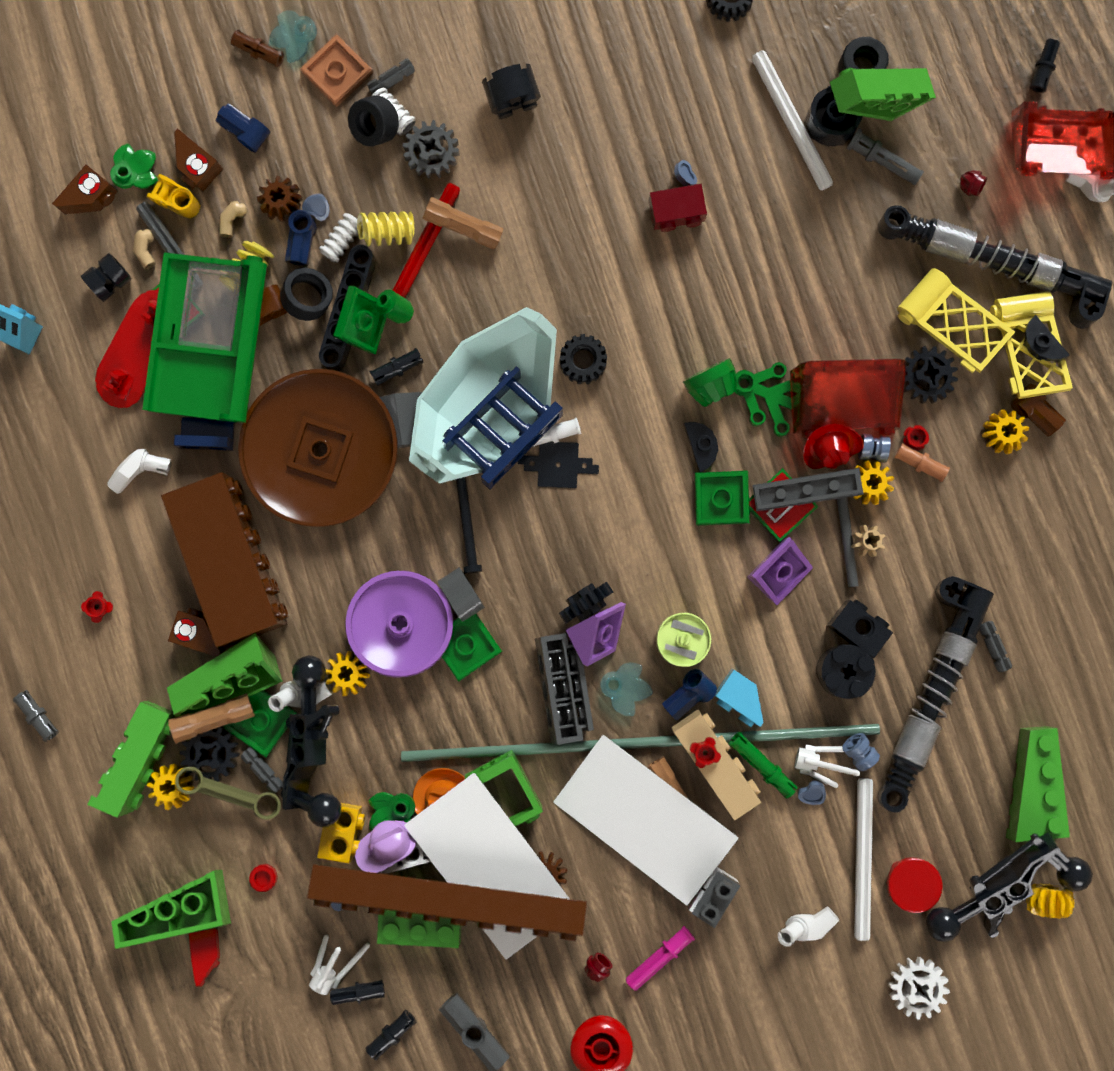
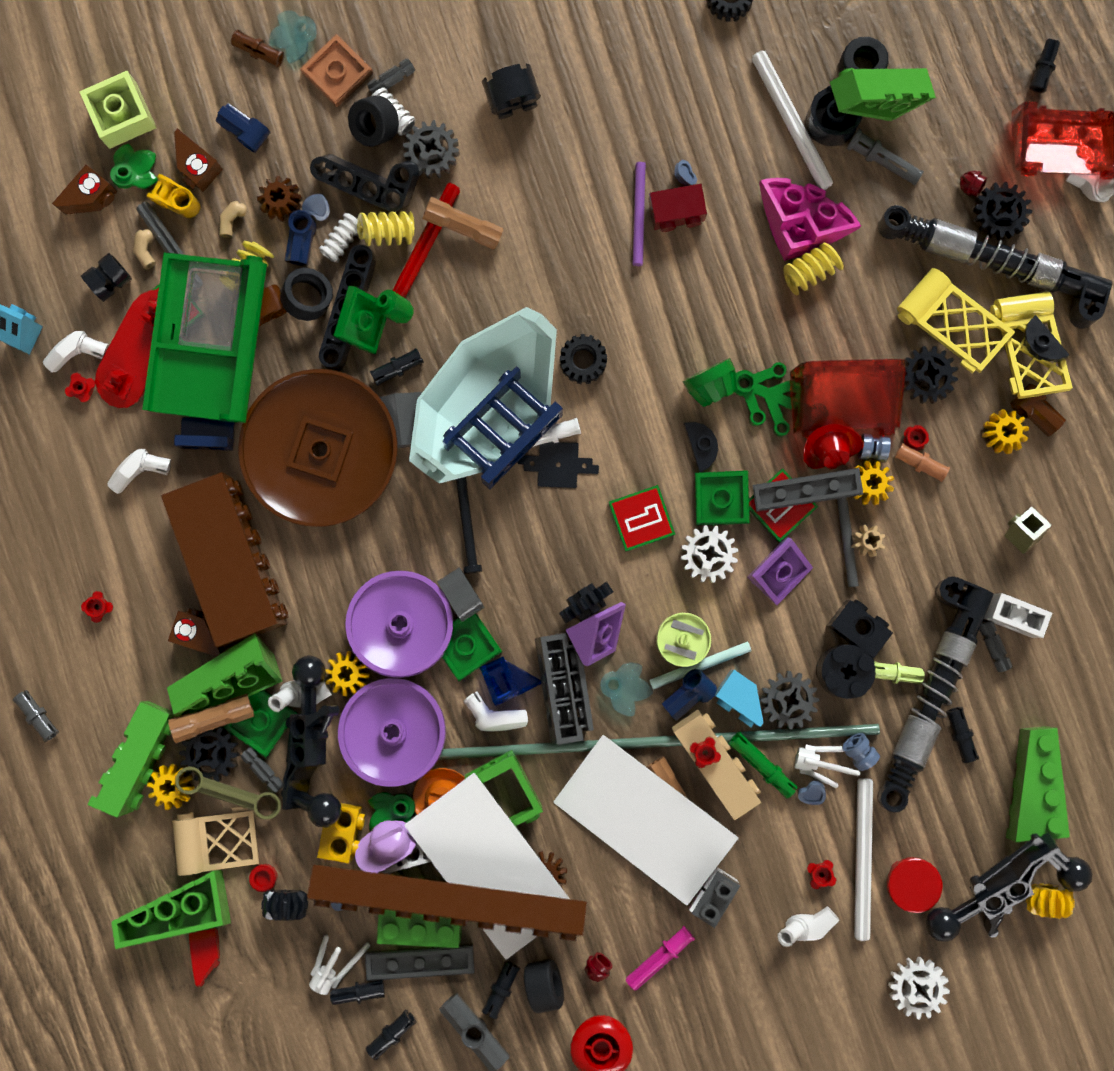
none -> white arm [43,331,109,372]
none -> red plate [65,373,96,403]
none -> yellowish green brick [79,71,156,149]
none -> tan piece [172,806,259,876]
none -> black gear [261,889,308,921]
none -> black beam [310,154,419,212]
none -> medium lavender dish [338,678,446,787]
none -> dark grey tile [365,944,475,981]
none -> white arm [464,691,528,732]
none -> clear blue slope [480,656,541,706]
none -> black pin [482,960,521,1019]
none -> black tyre [524,959,564,1013]
none -> red tile [608,485,675,552]
none -> medium lavender bar [633,162,646,266]
none -> light aqua bar [649,641,751,690]
none -> white gear [680,525,738,583]
none -> dark pink brick [759,178,861,261]
none -> dark grey gear [760,671,819,729]
none -> light yellow piece [783,243,844,296]
none -> red plate [807,860,837,889]
none -> yellowish green axle [874,661,925,684]
none -> black pin [946,707,979,763]
none -> black gear [972,182,1032,240]
none -> white brick [984,593,1052,638]
none -> olive brick [1004,507,1052,554]

